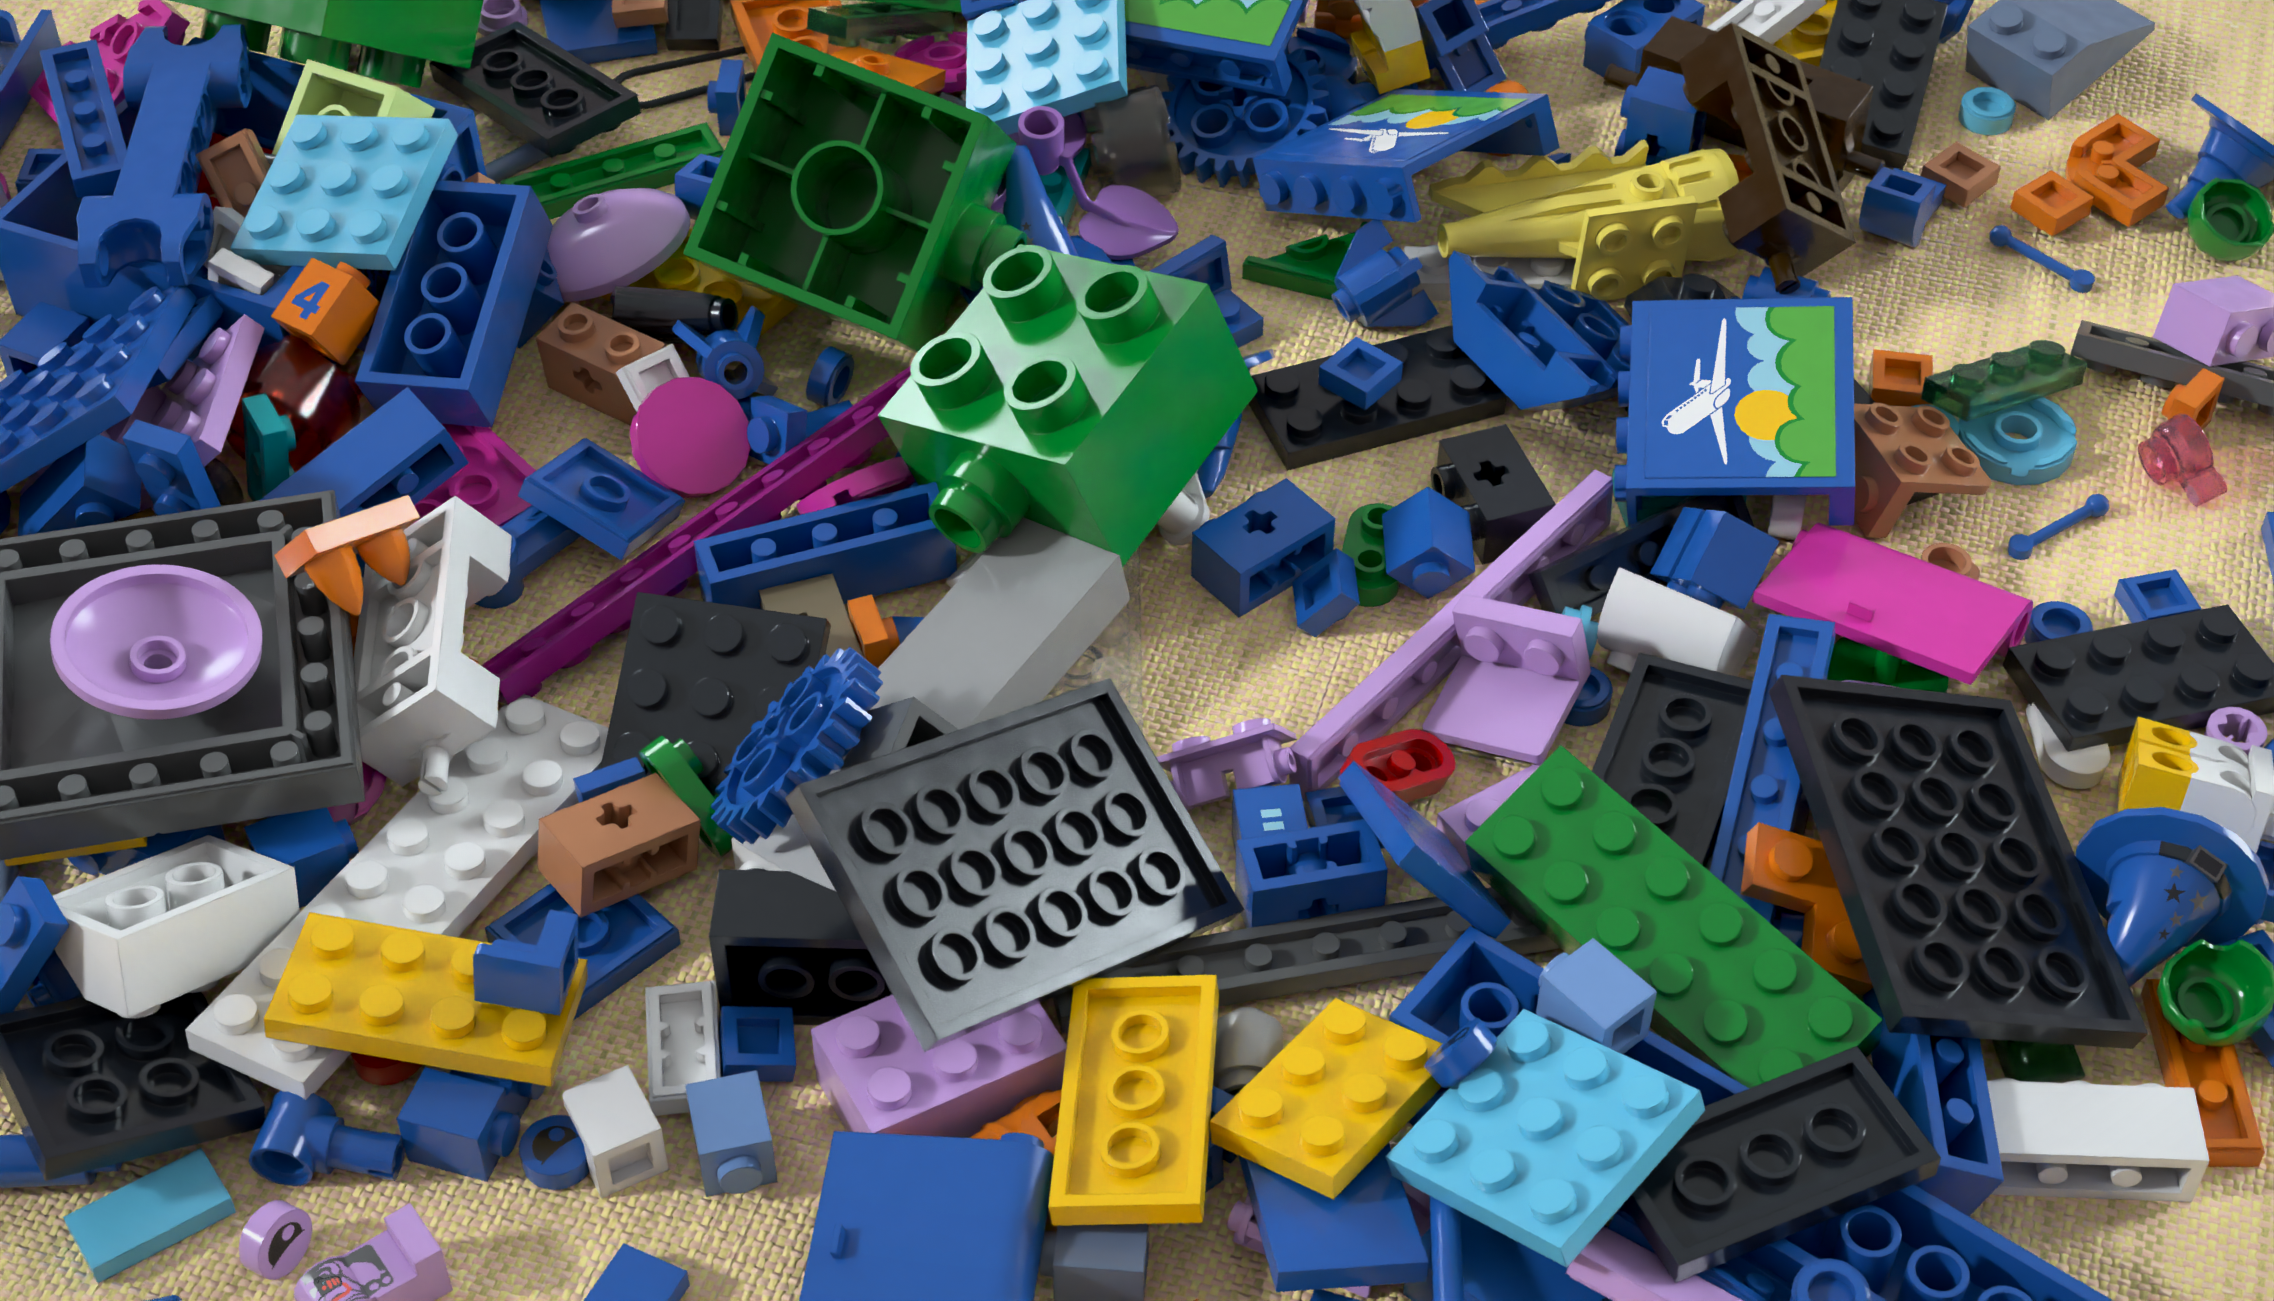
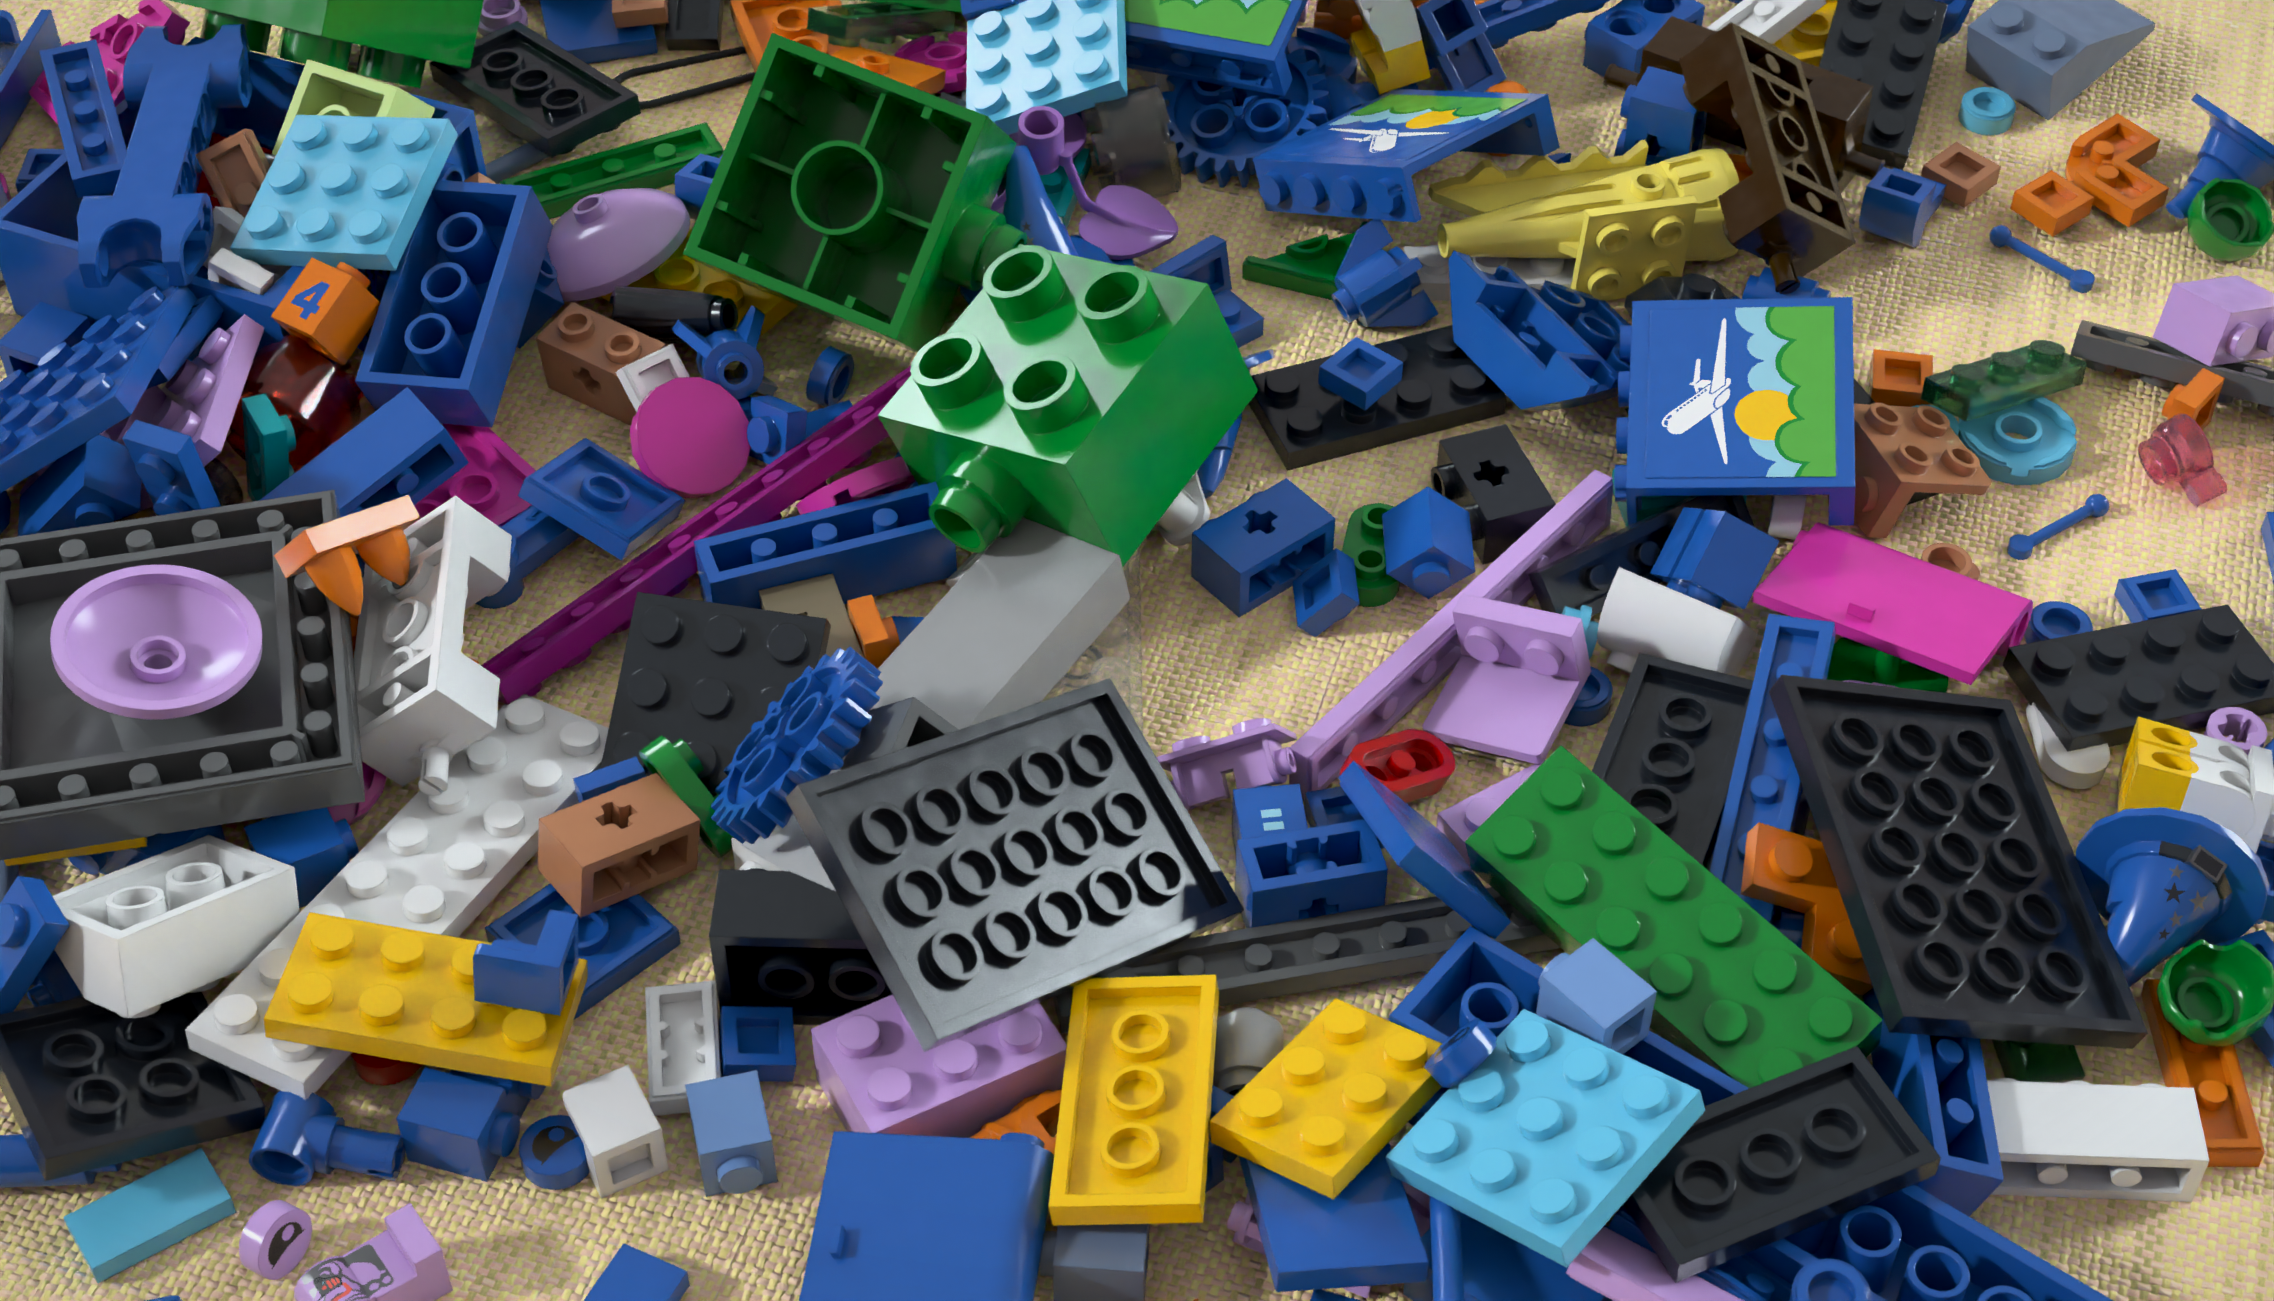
blue plate [707,59,747,136] -> none

